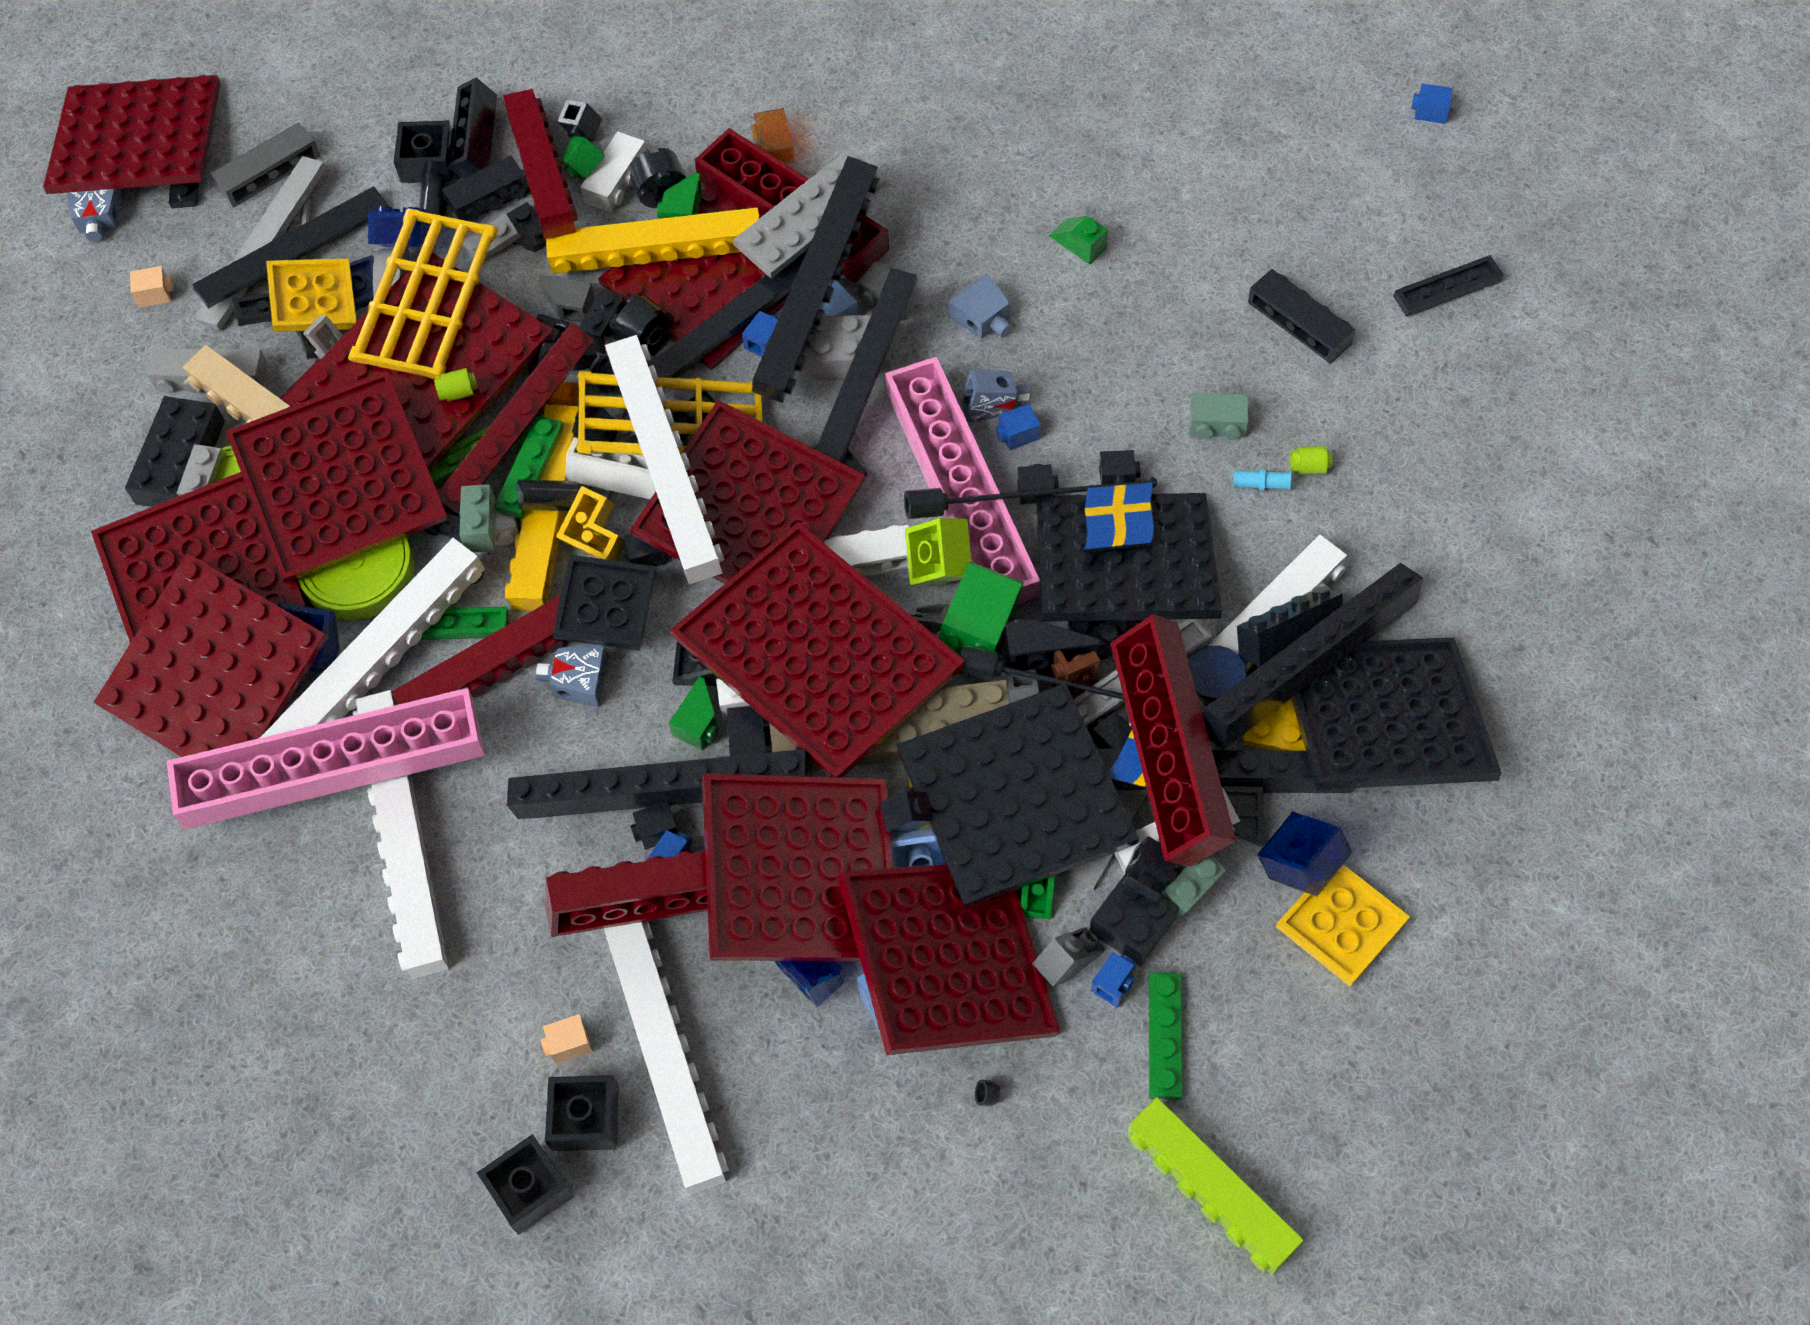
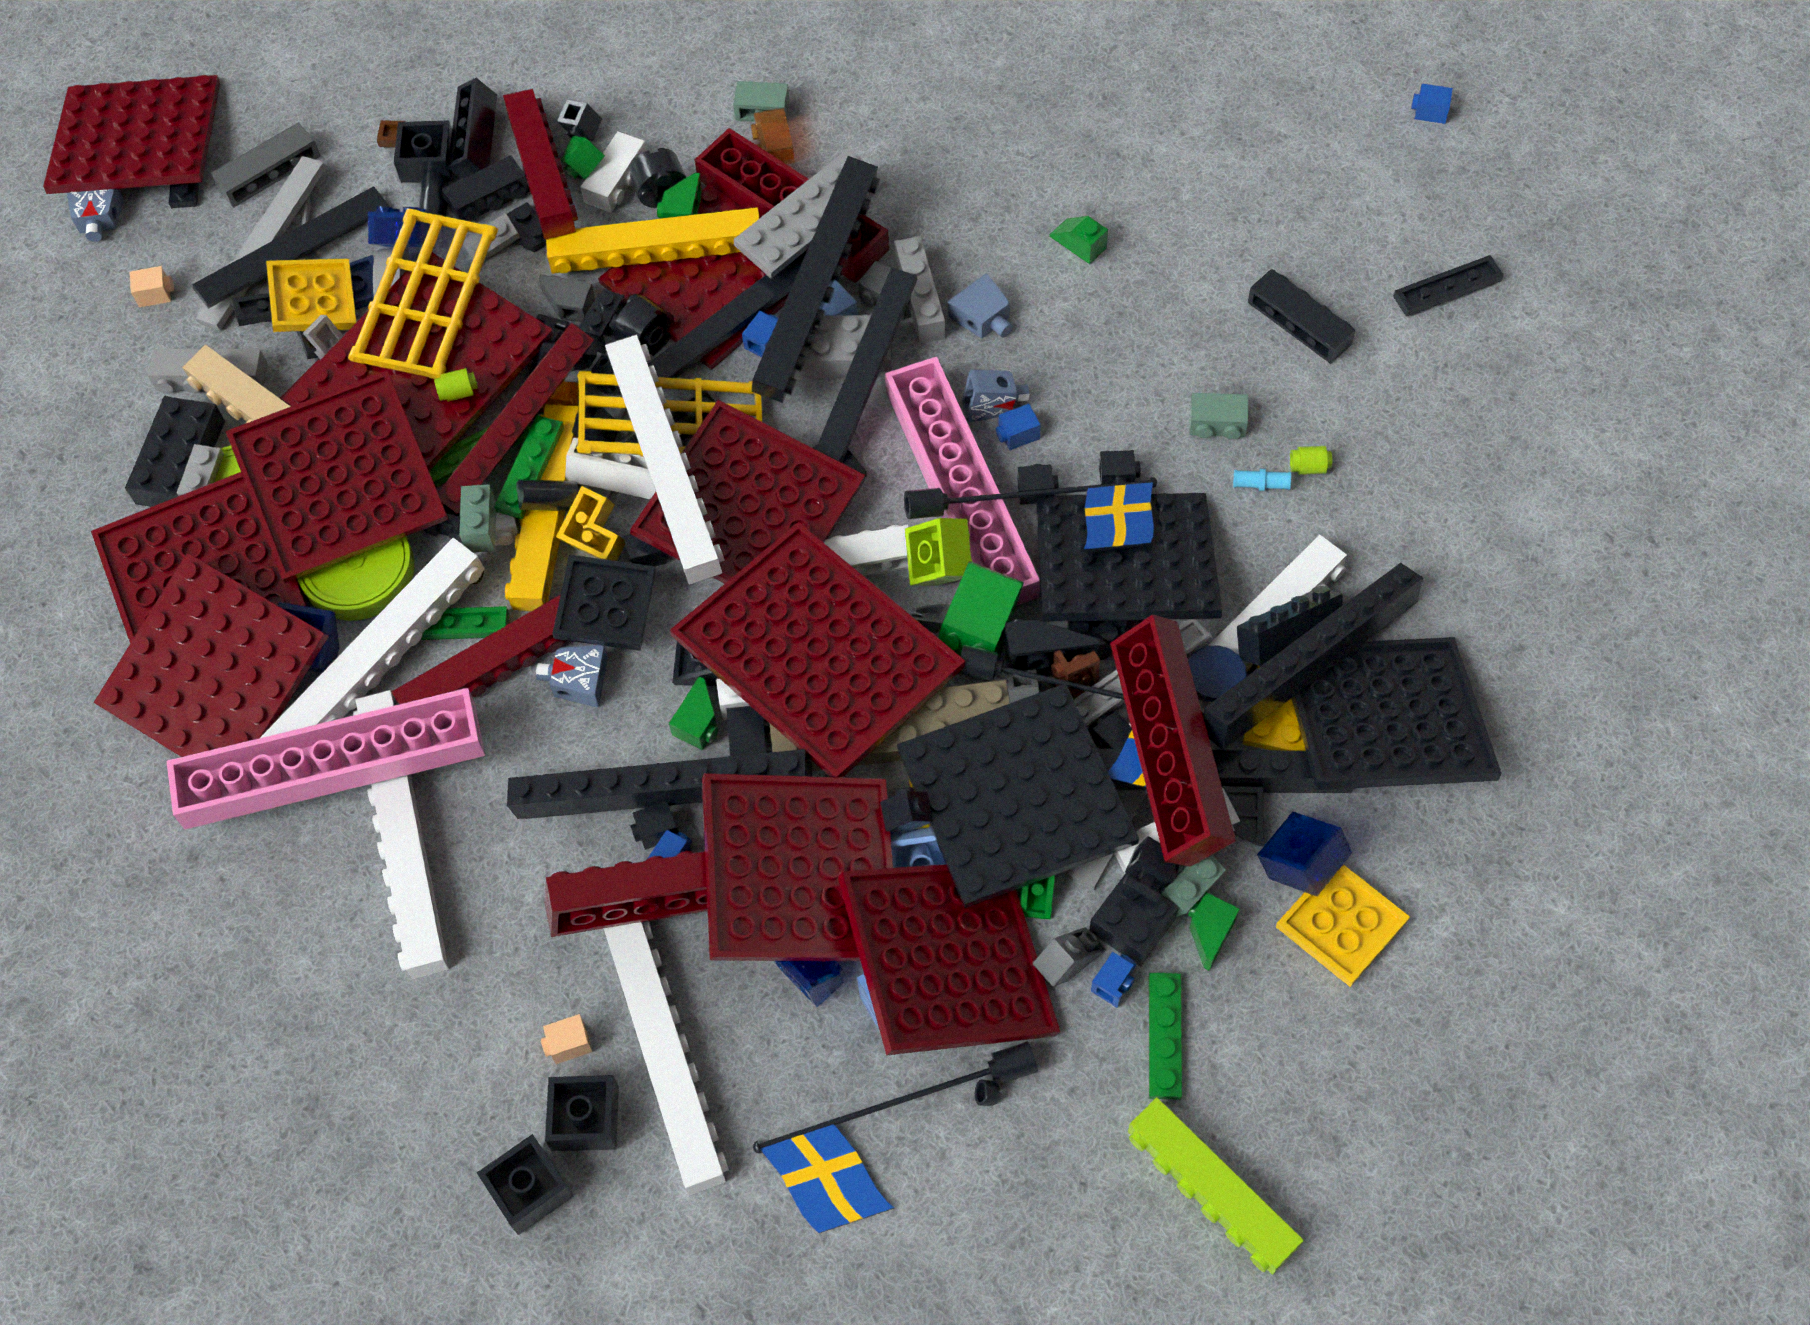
none -> reddish brown plate [377,120,406,147]
none -> sand green brick [733,81,790,124]
none -> flag [753,1041,1038,1233]
none -> light grey brick [895,236,945,344]
none -> green slope [1188,892,1240,971]

